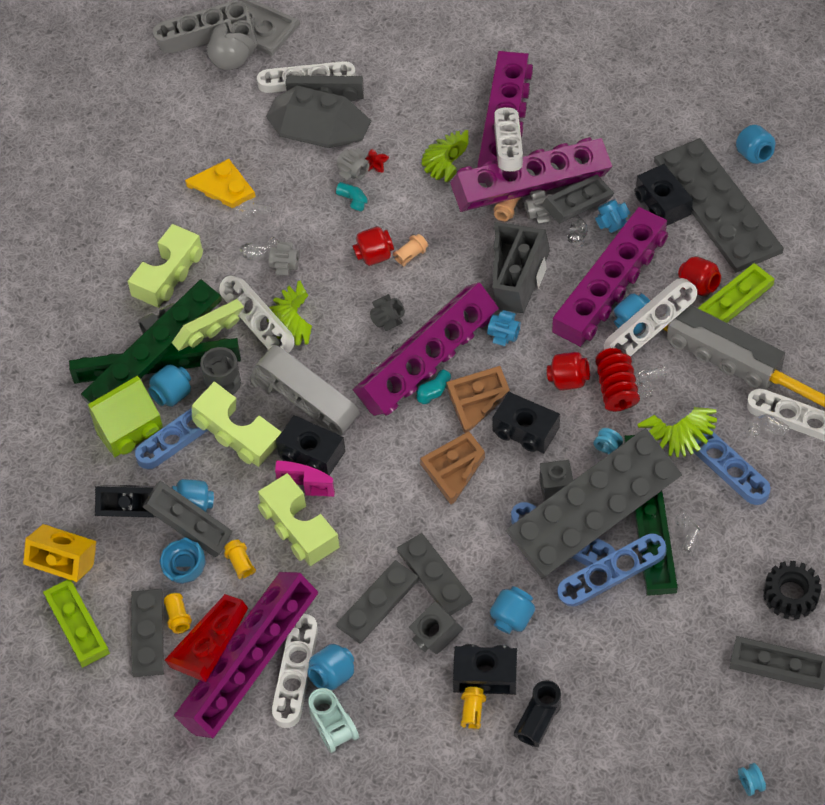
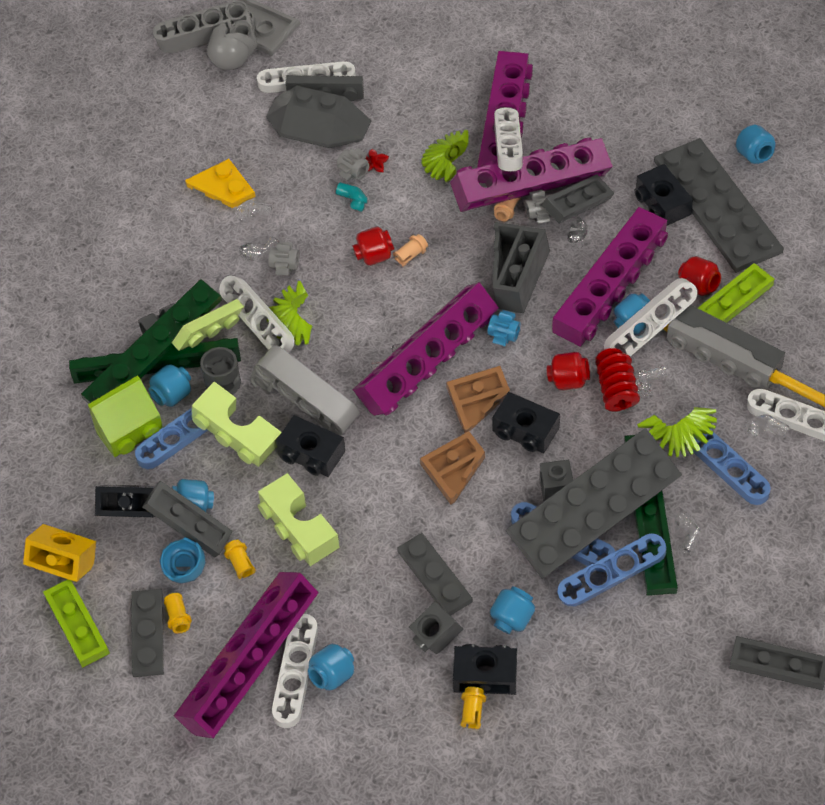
yellowish green arch [128,224,203,308] -> none
red wing [165,594,248,682] -> none
dark pink slope [275,460,335,497] -> none
light aqua piece [308,688,359,753] -> none
dark grey plate [336,560,419,644] -> none
dark grey gear [370,294,405,331] -> none
teal arm [416,370,451,404] -> none
black piece [514,680,561,748] -> none
white sticker [536,257,547,289] -> none
medium azure bush [593,428,623,454] -> none
dark azure gear [595,199,631,233] -> none
medium azure bush [738,763,766,796] -> none
black tyre [763,561,822,620] -> none

